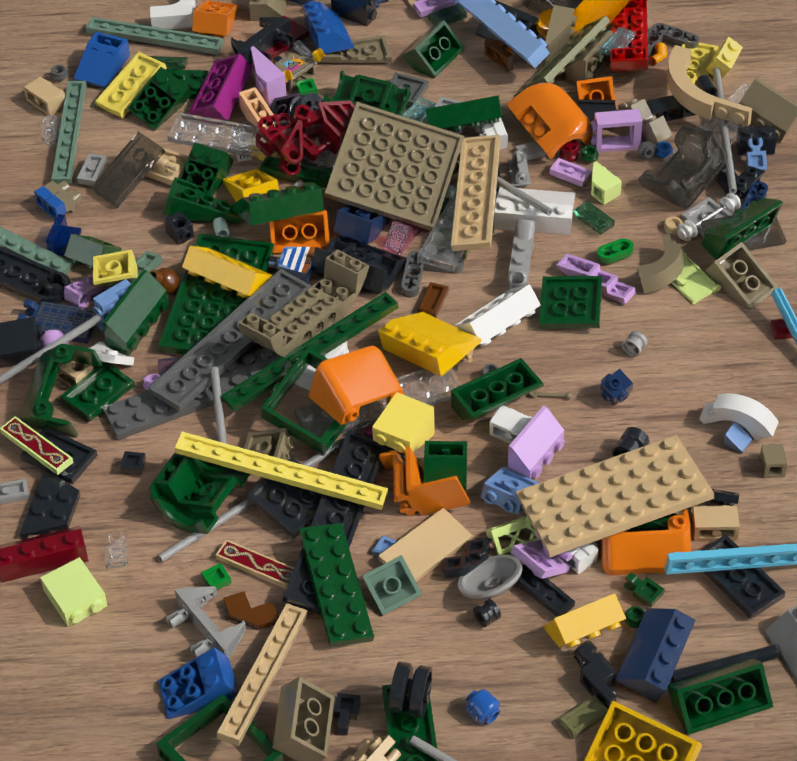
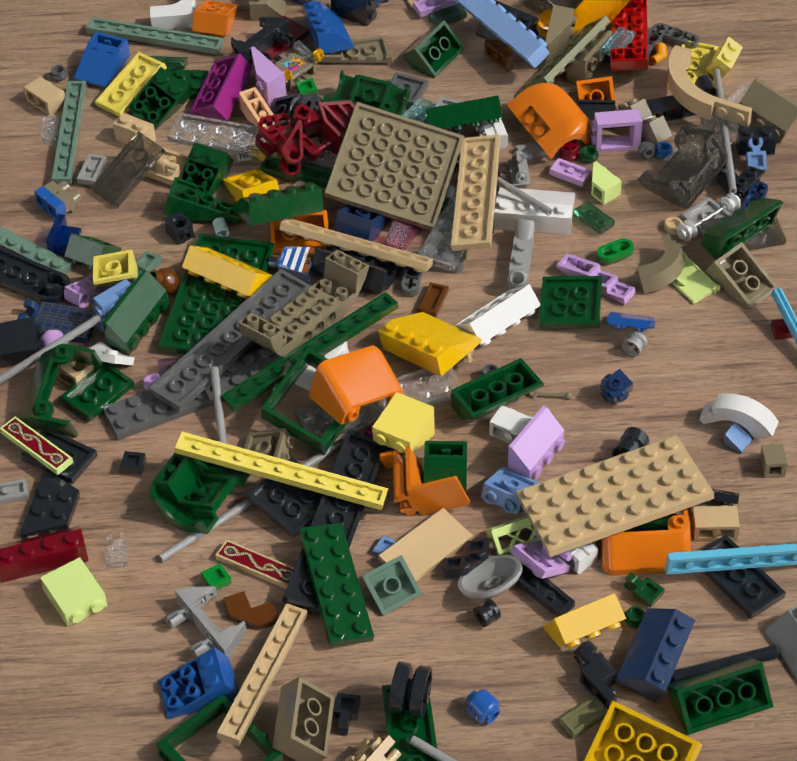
none -> tan brick [113,113,156,152]
none -> tan plate [279,218,433,272]
none -> blue plate [607,312,656,332]

